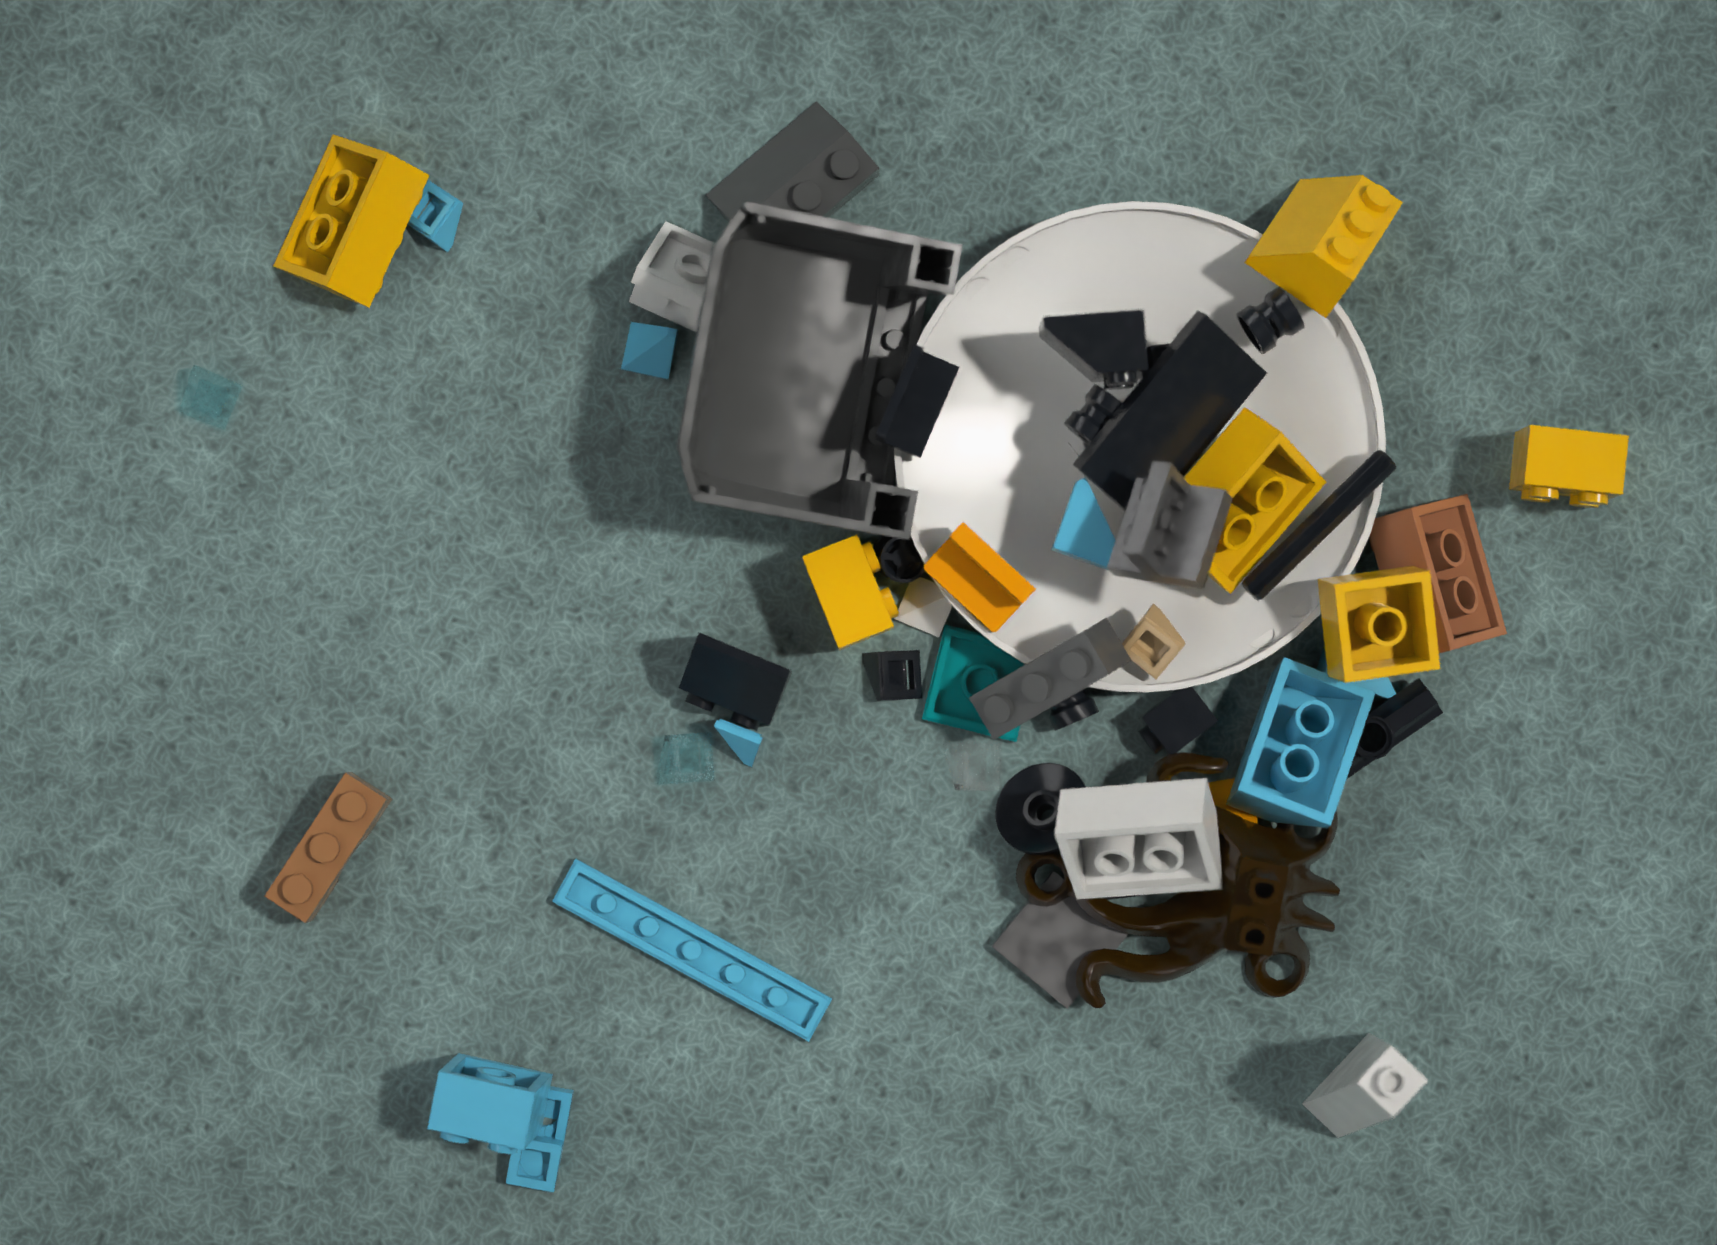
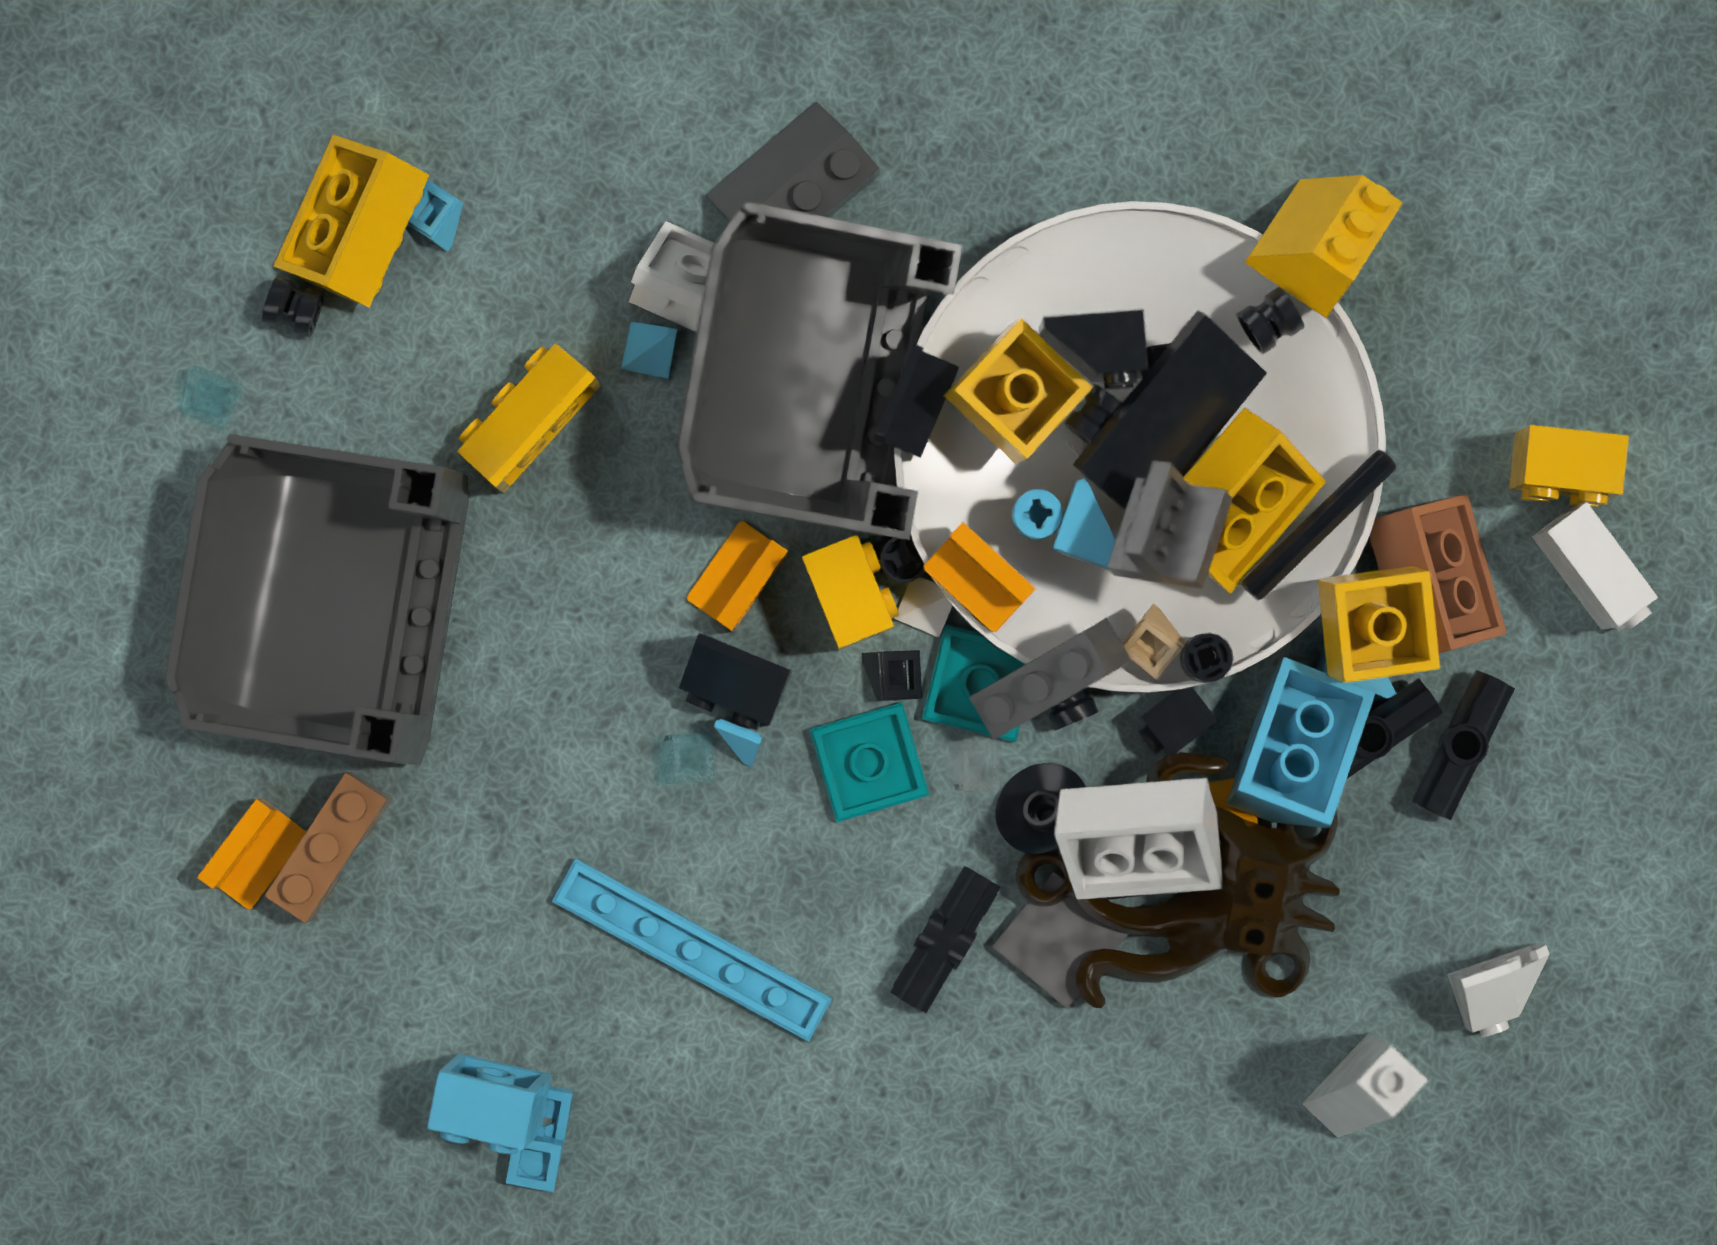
none -> dark grey slope [165,434,469,765]
none -> light orange panel [197,798,307,909]
none -> black wheel [262,276,325,337]
none -> yellow slope [457,343,601,493]
none -> light orange panel [687,521,789,632]
none -> teal tile [809,702,930,823]
none -> black piece [890,865,1000,1013]
none -> yellow brick [944,318,1093,464]
none -> medium azure wheel [1012,489,1063,540]
none -> black wheel [1179,633,1233,683]
none -> black piece [1411,670,1515,820]
none -> white slope [1447,943,1549,1037]
none -> white brick [1532,502,1658,631]

